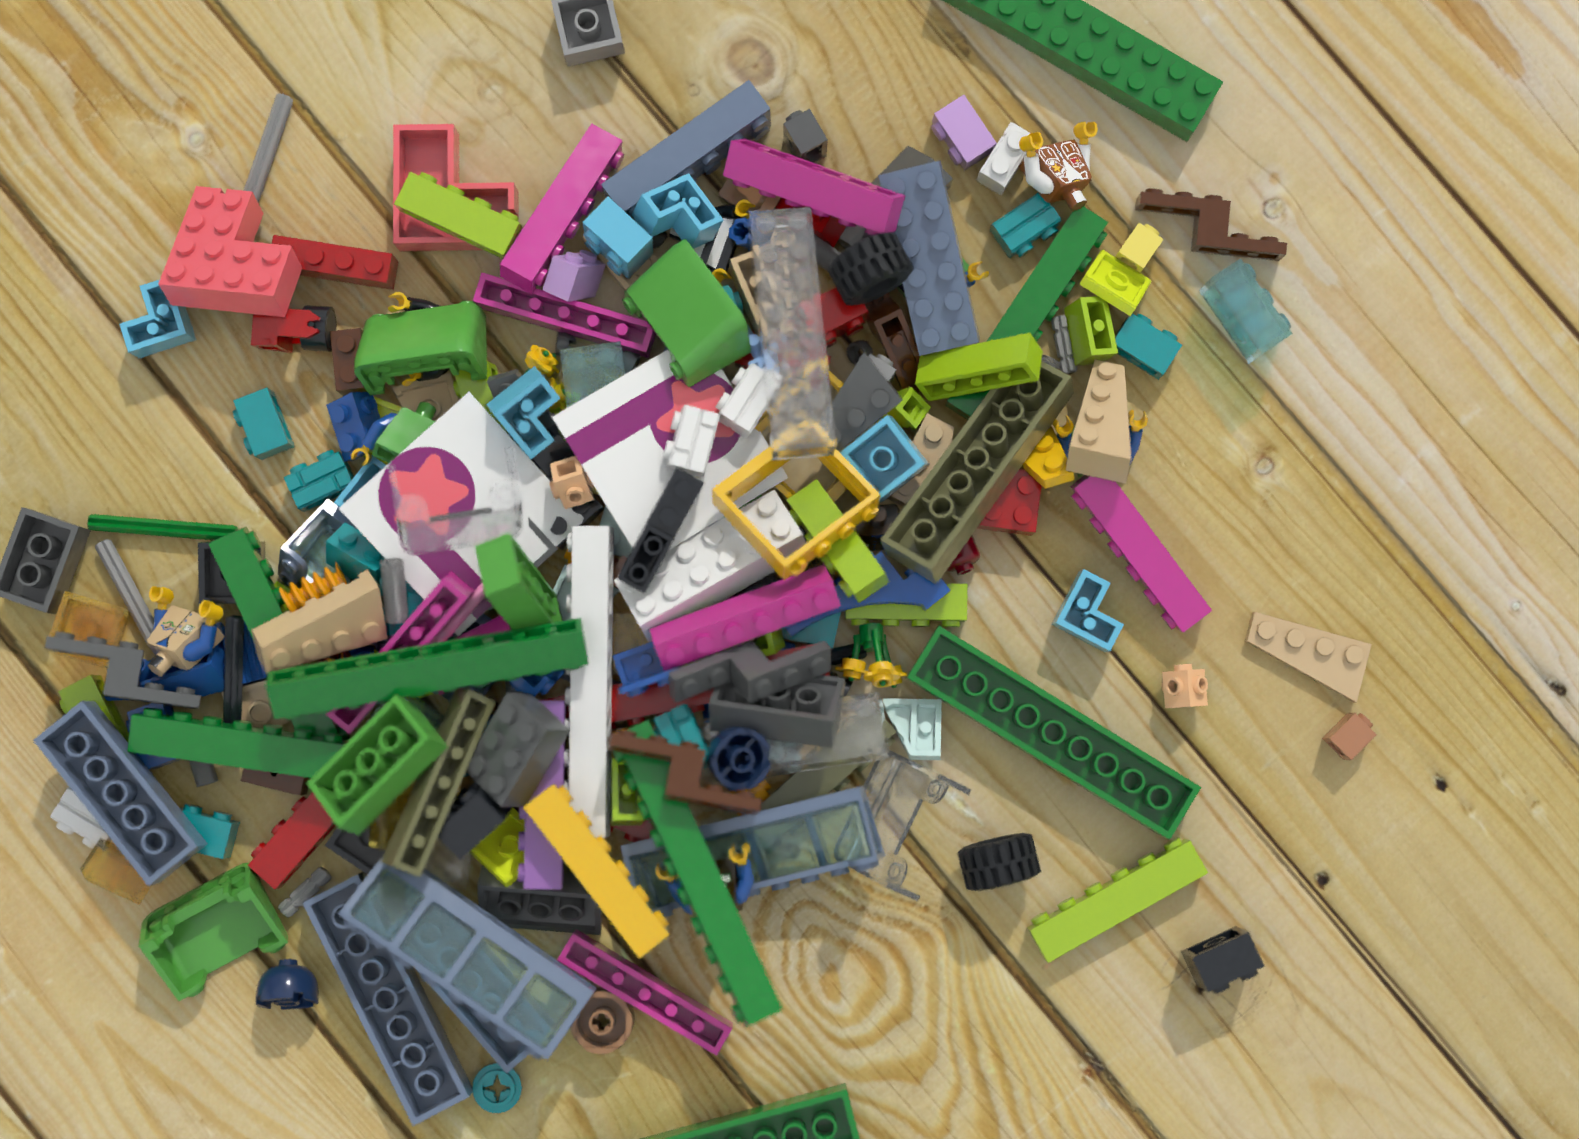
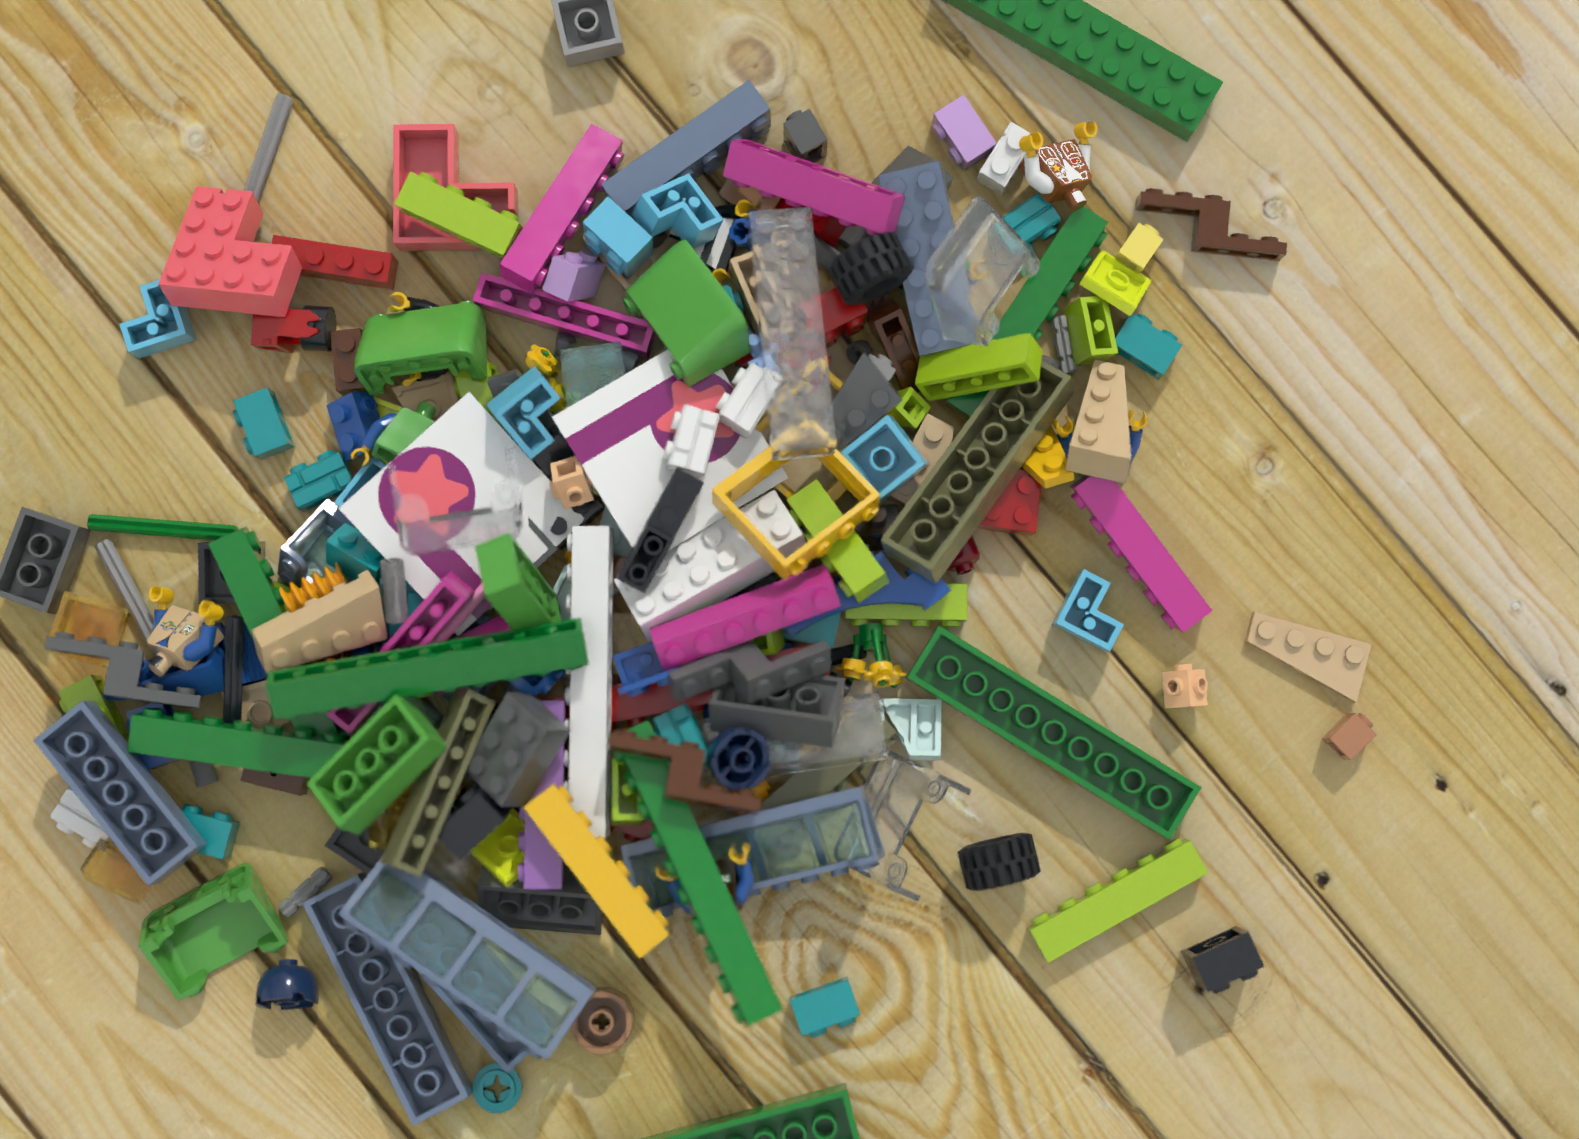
red brick [247,792,337,890] -> none
dark pink brick [557,929,733,1056] -> none
clear light blue brick [1199,258,1293,364] -> none
none -> teal brick [790,977,860,1038]
none -> clear windscreen [926,197,1040,346]

